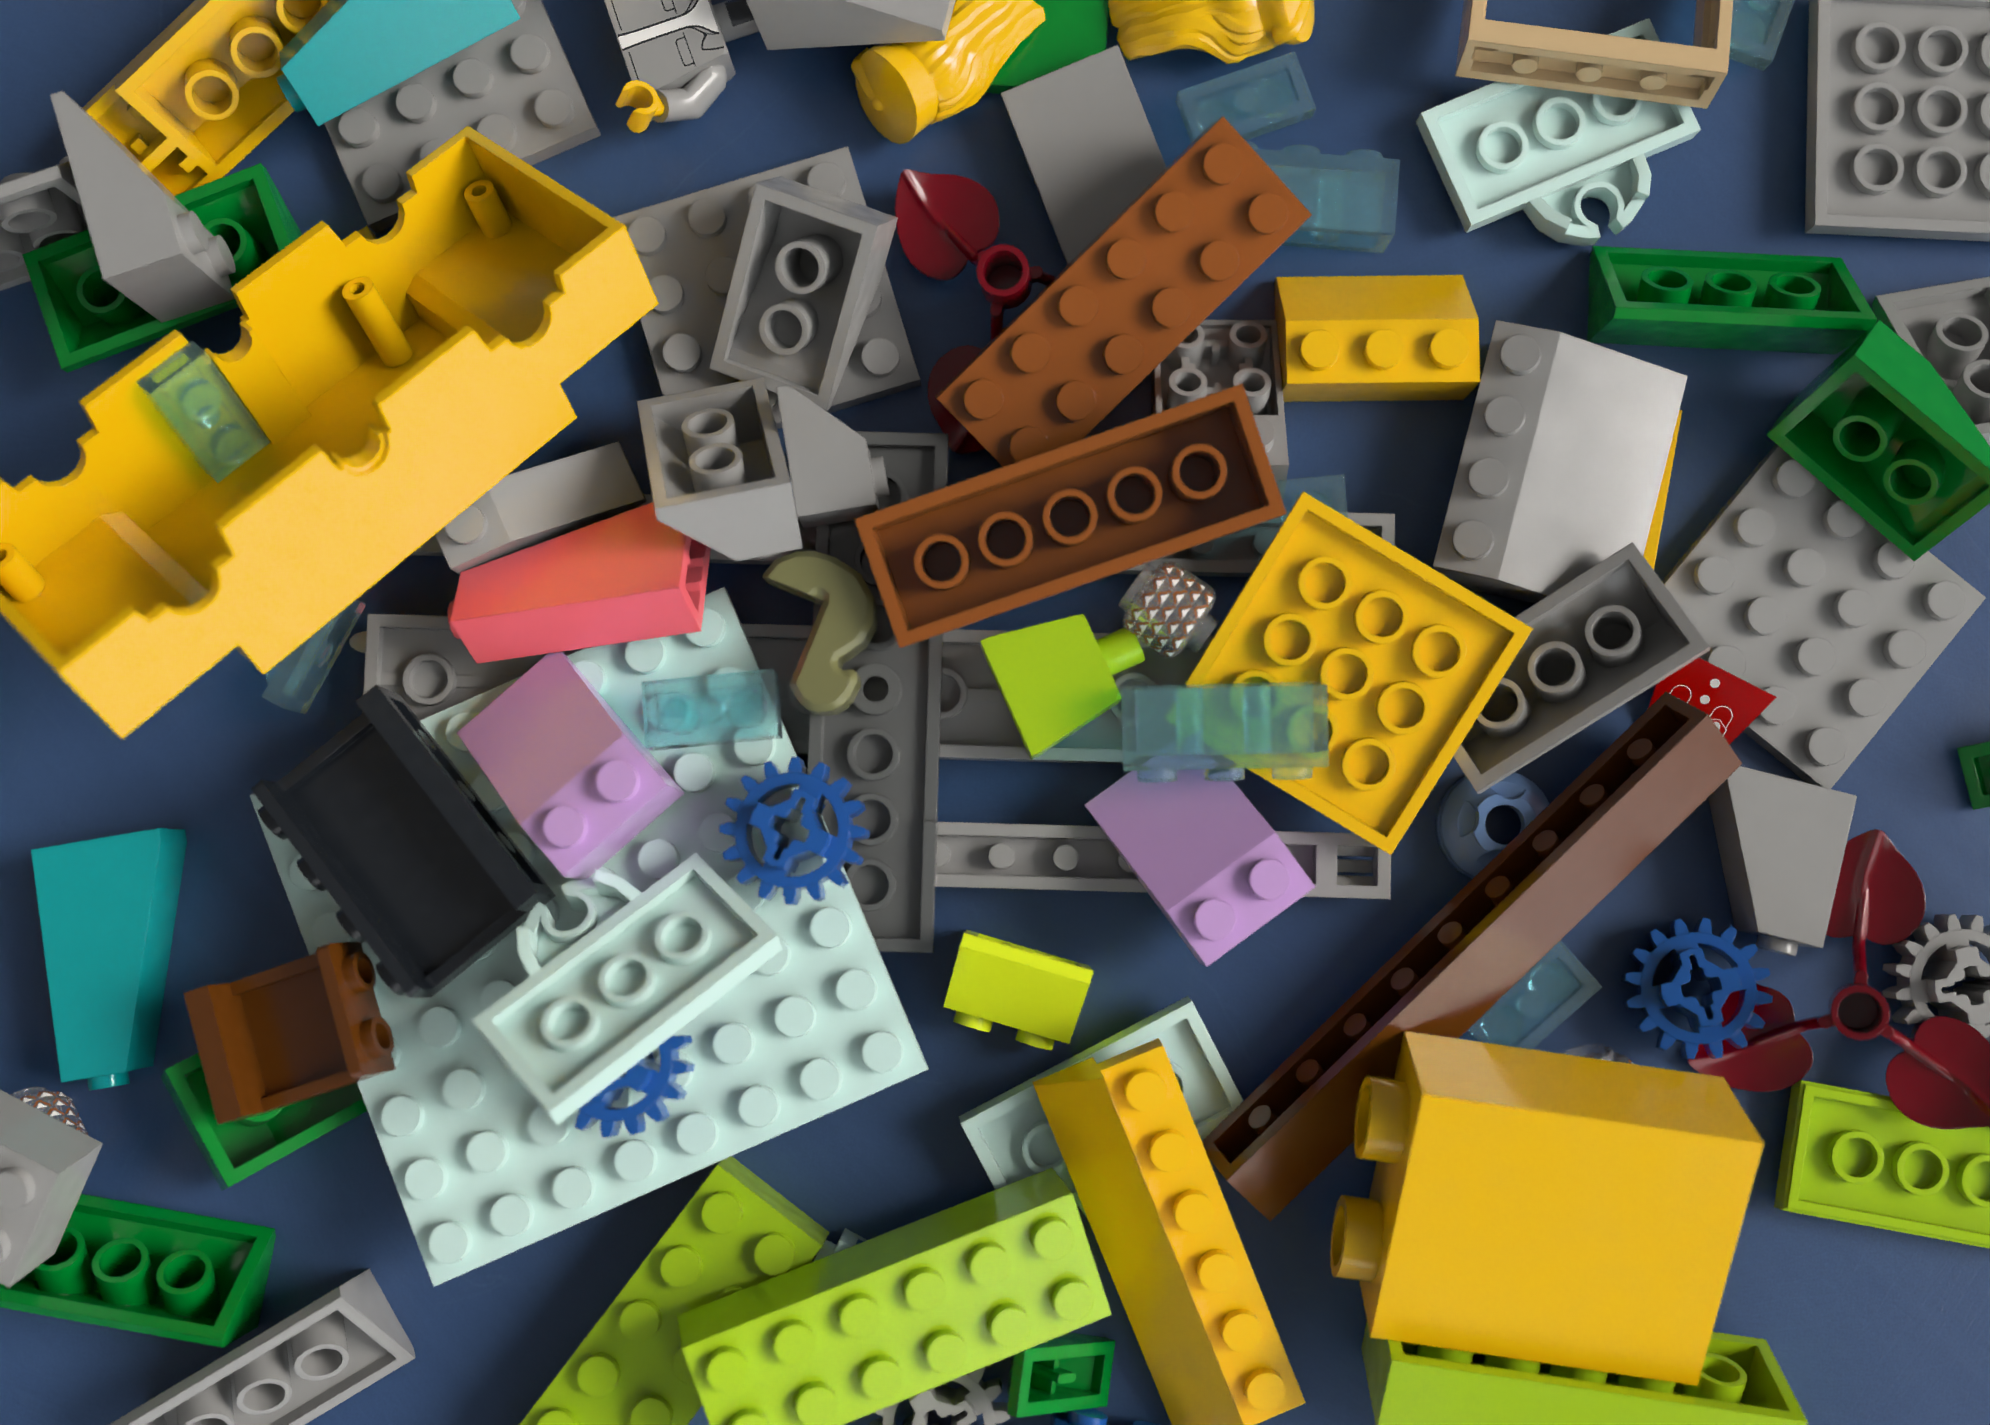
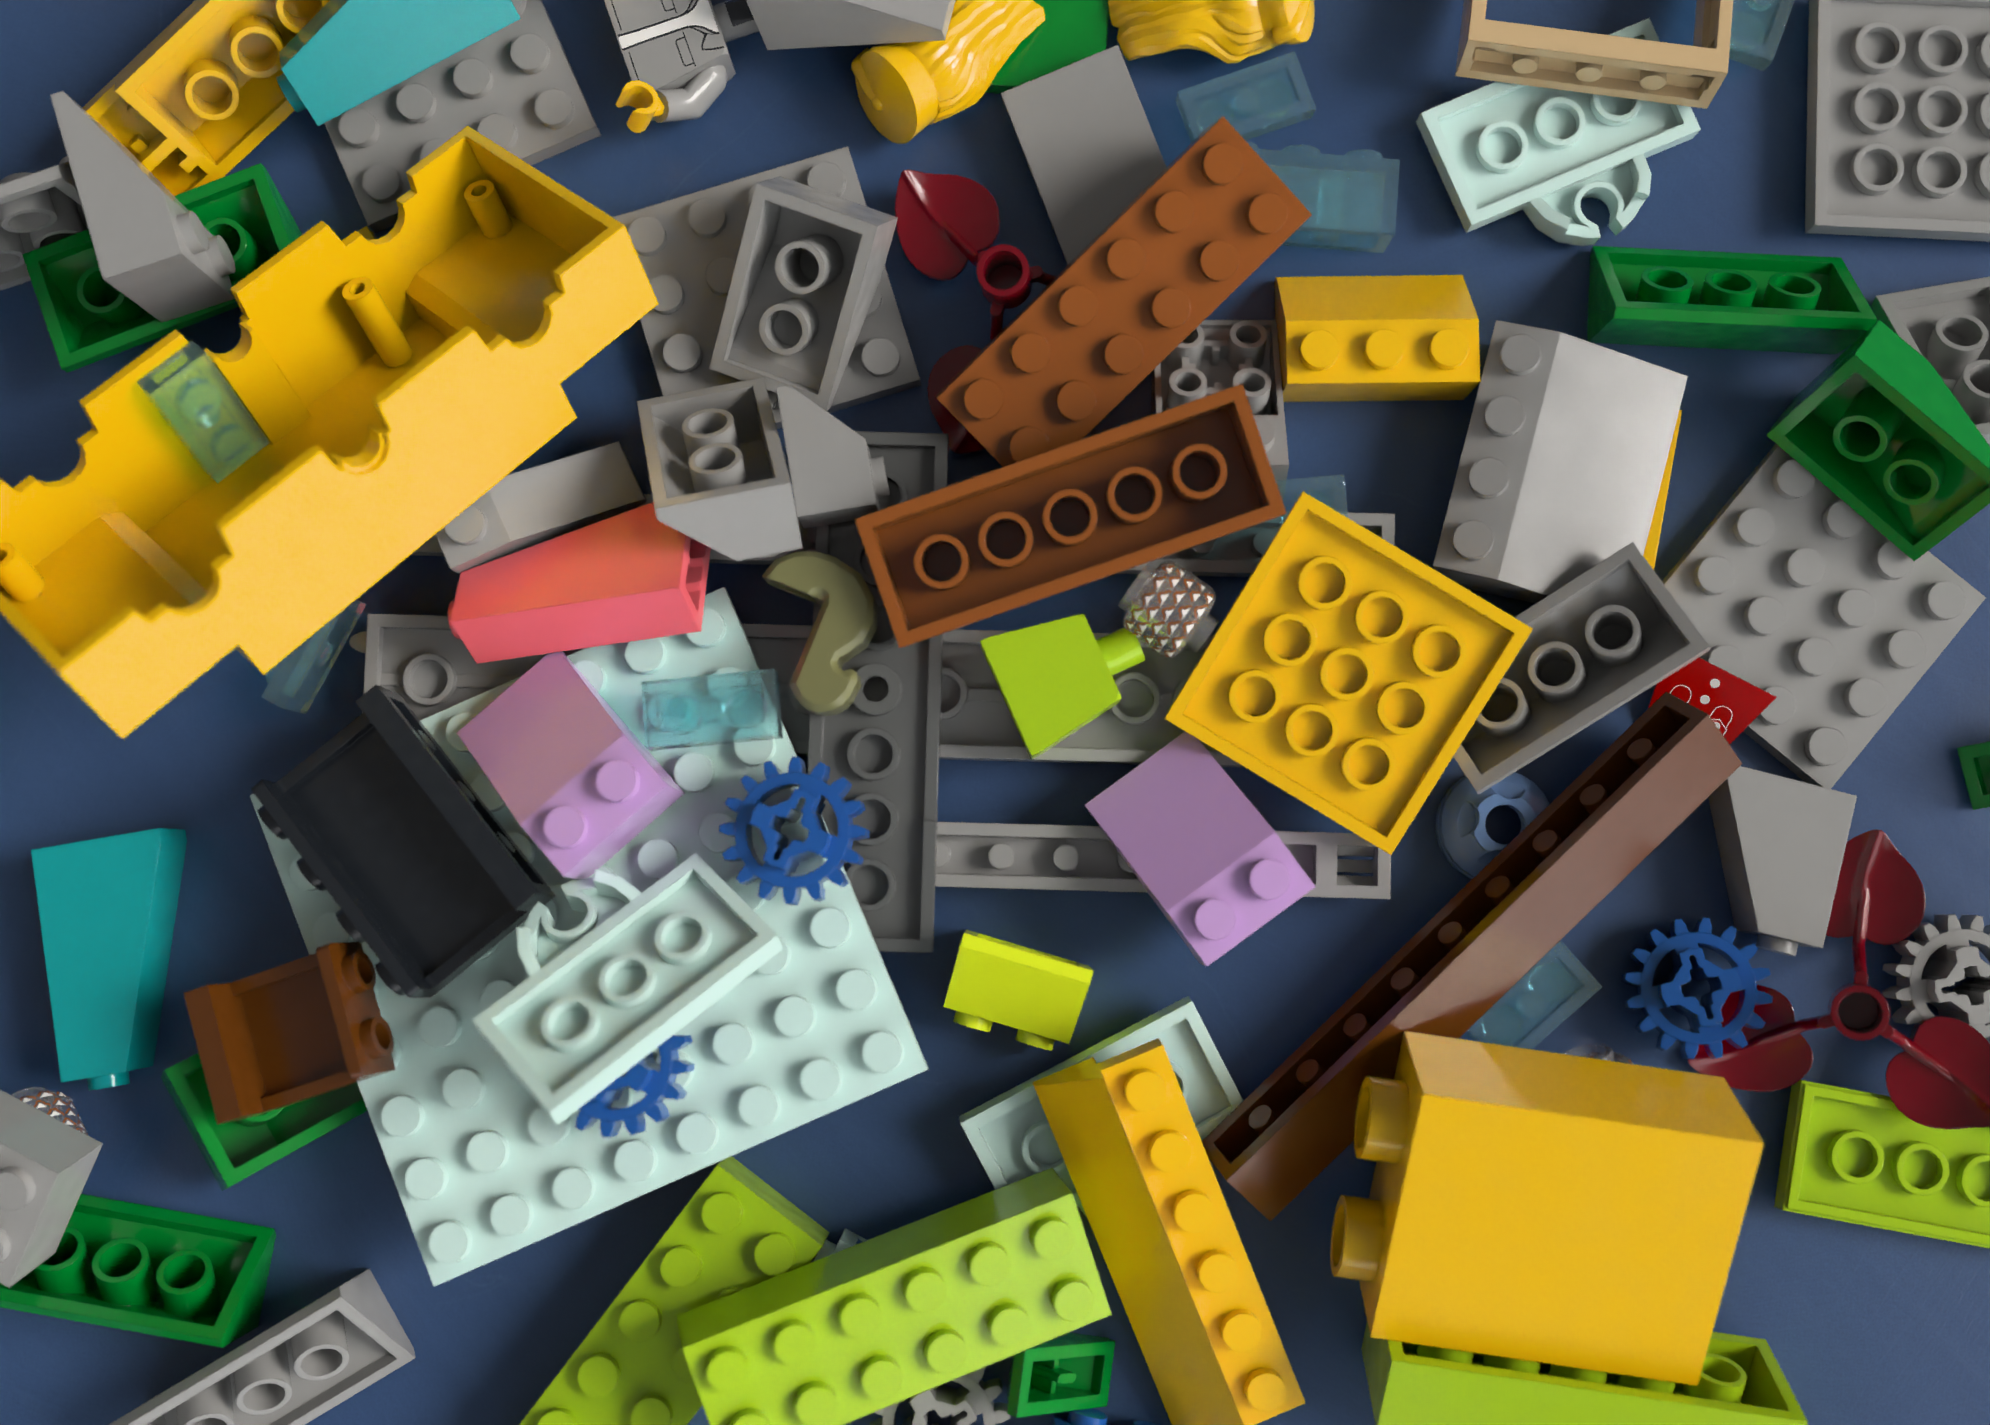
clear light blue brick [1121,681,1329,782] -> none

